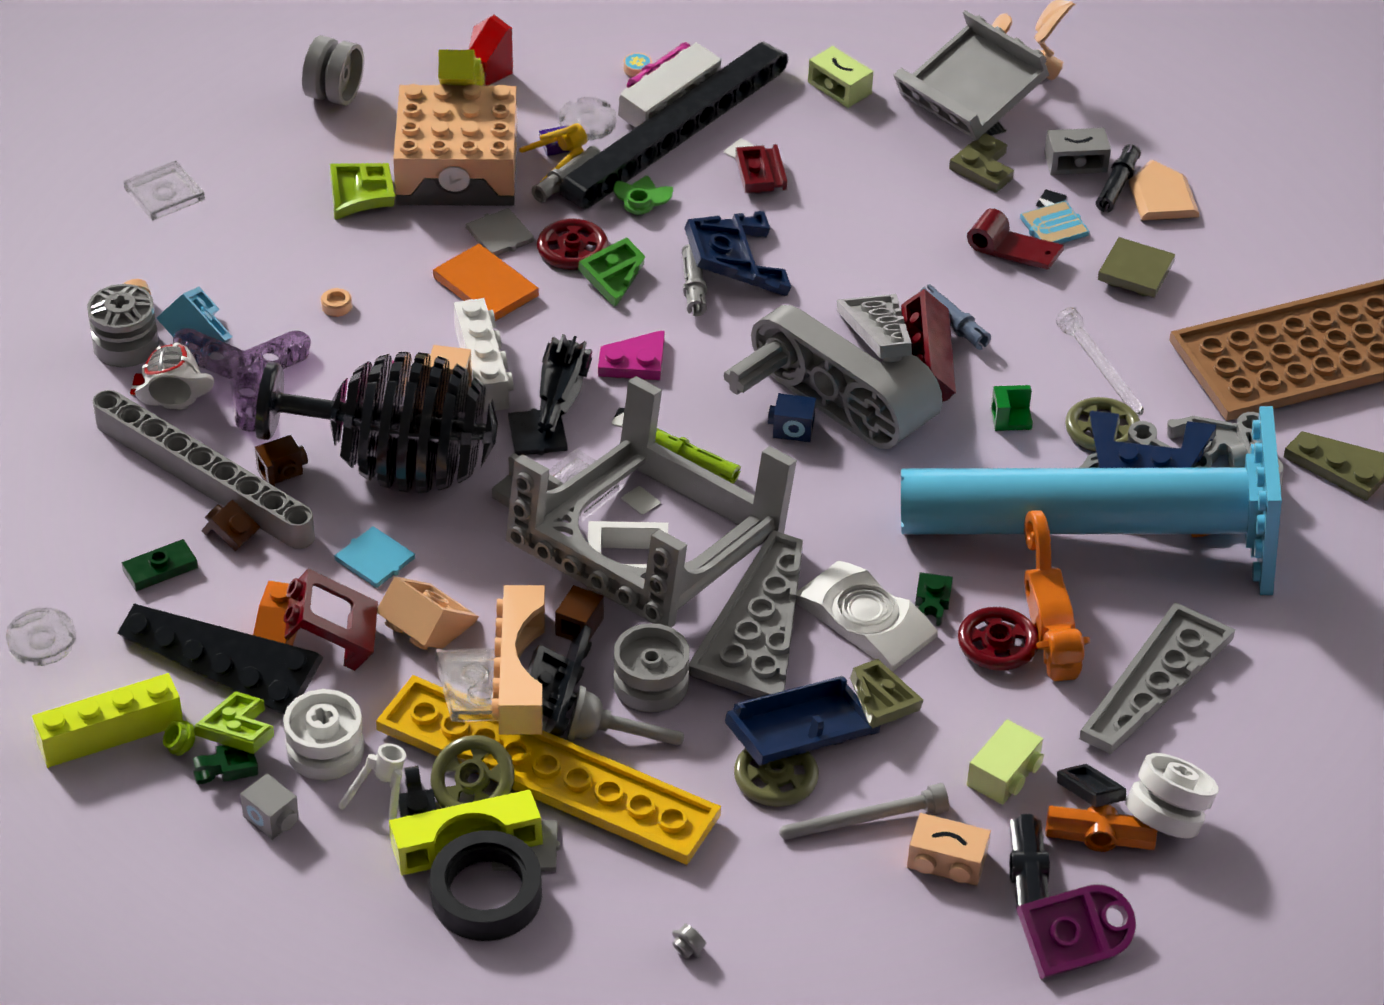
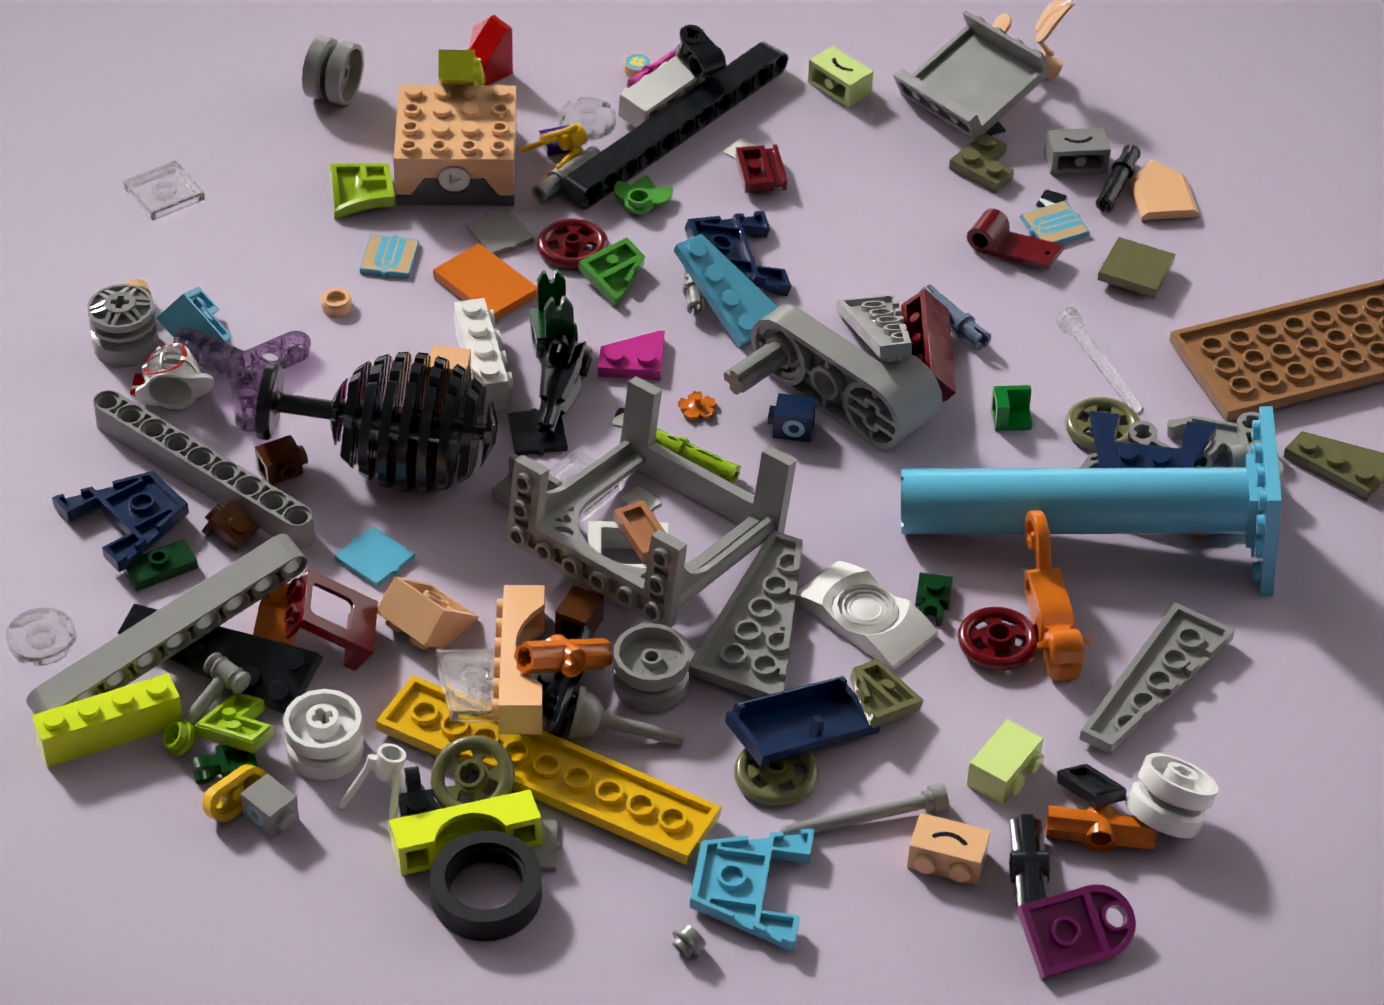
none -> light grey beam [26,534,308,714]
none -> dark blue wing [52,471,189,572]
none -> light grey piece [180,652,251,726]
none -> yellow plate [202,764,267,822]
none -> piece [360,234,419,278]
none -> orange piece [514,634,614,678]
none -> dark green piece [529,269,578,358]
none -> nougat tile [613,500,665,563]
none -> medium azure wing [673,234,778,348]
none -> black piece [676,25,726,79]
none -> orange plant [678,391,717,421]
none -> medium azure wing [690,829,814,951]

